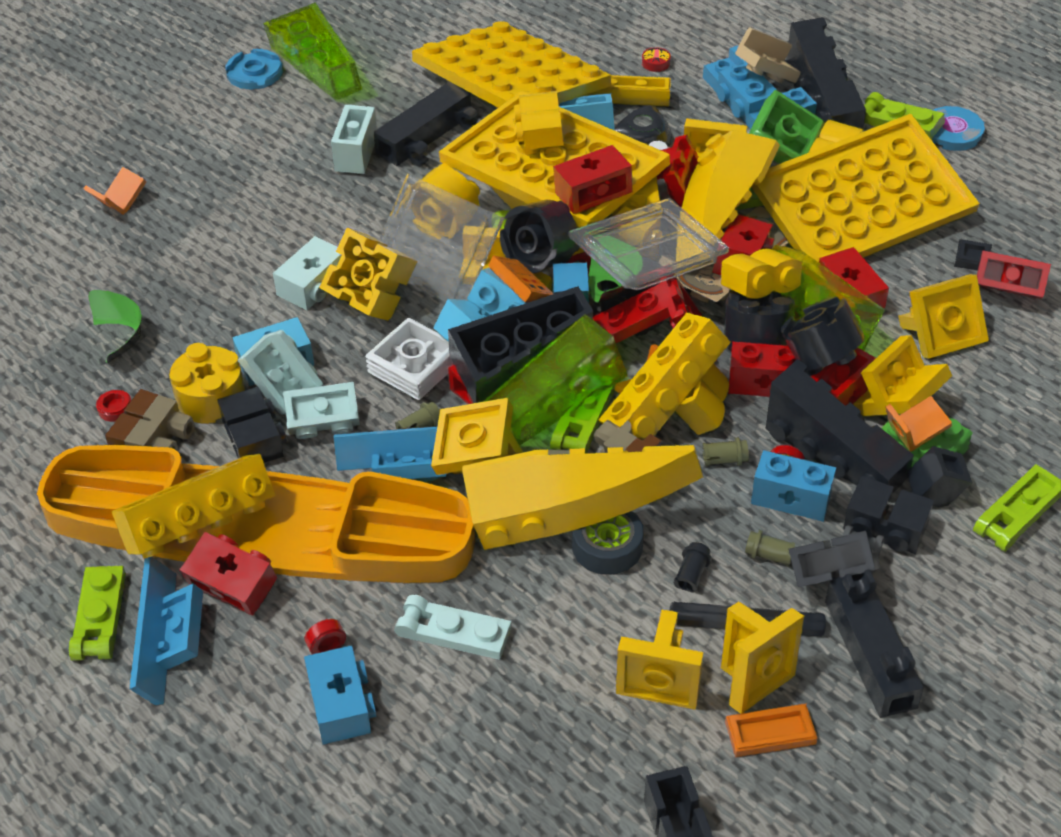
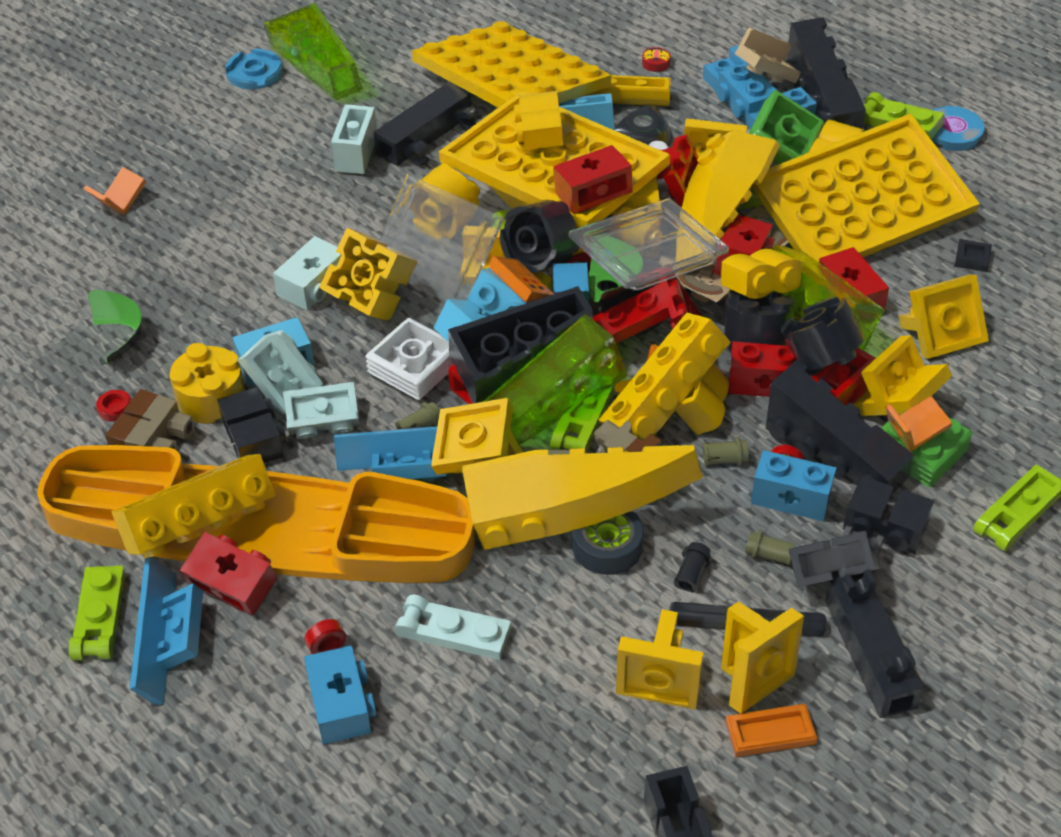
black panel [907,446,973,507] -> none
red brick [977,251,1051,299] -> none

